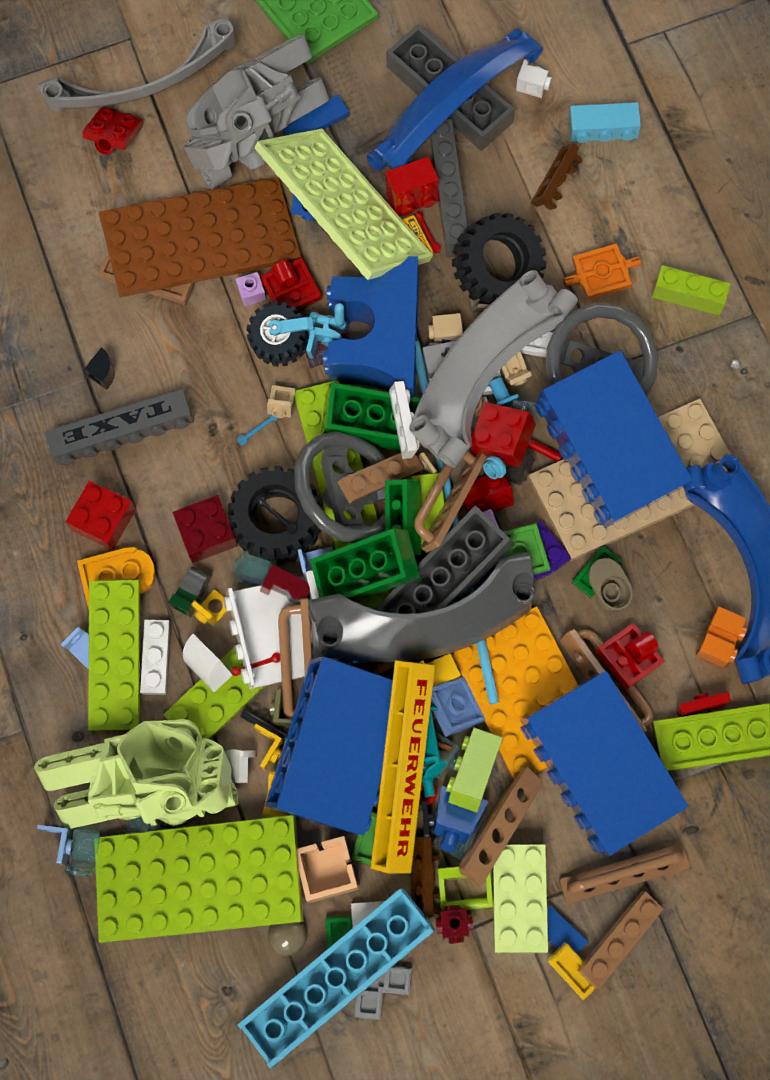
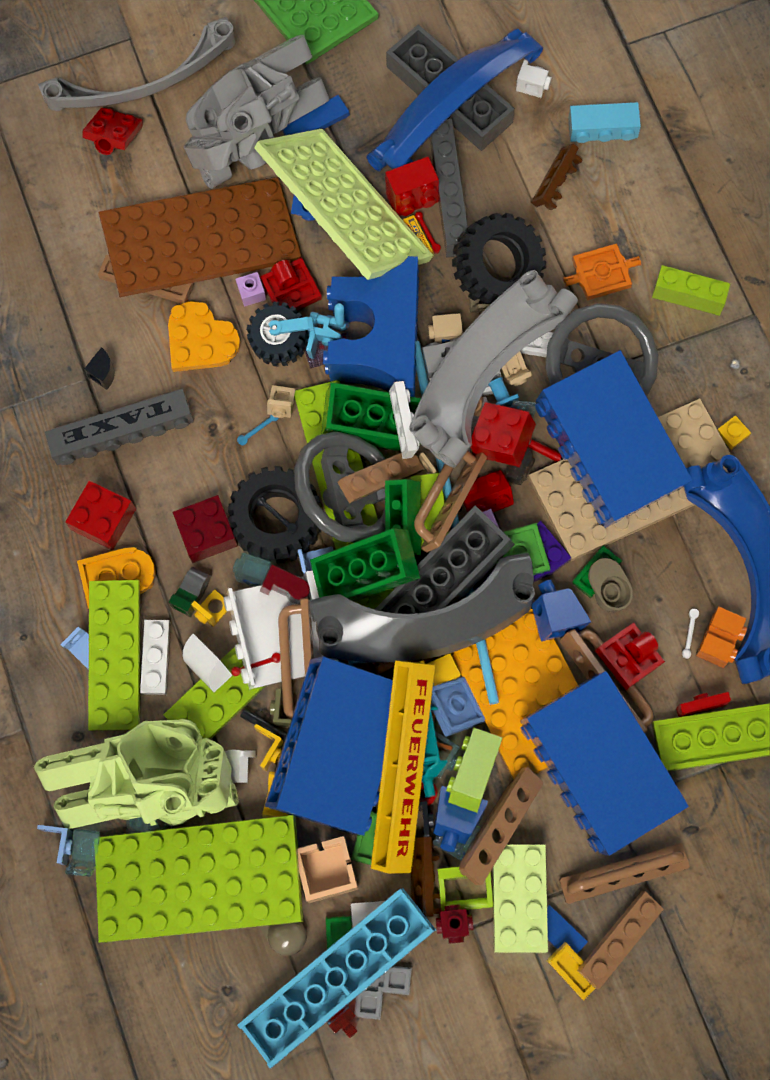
medium azure plate [483,456,506,479] -> none
none -> light orange plate [168,302,241,372]
none -> clear red tile [327,1004,358,1038]
none -> blue torso [532,580,591,642]
none -> white hinge [682,609,699,659]
none -> yellow plate [717,415,751,450]

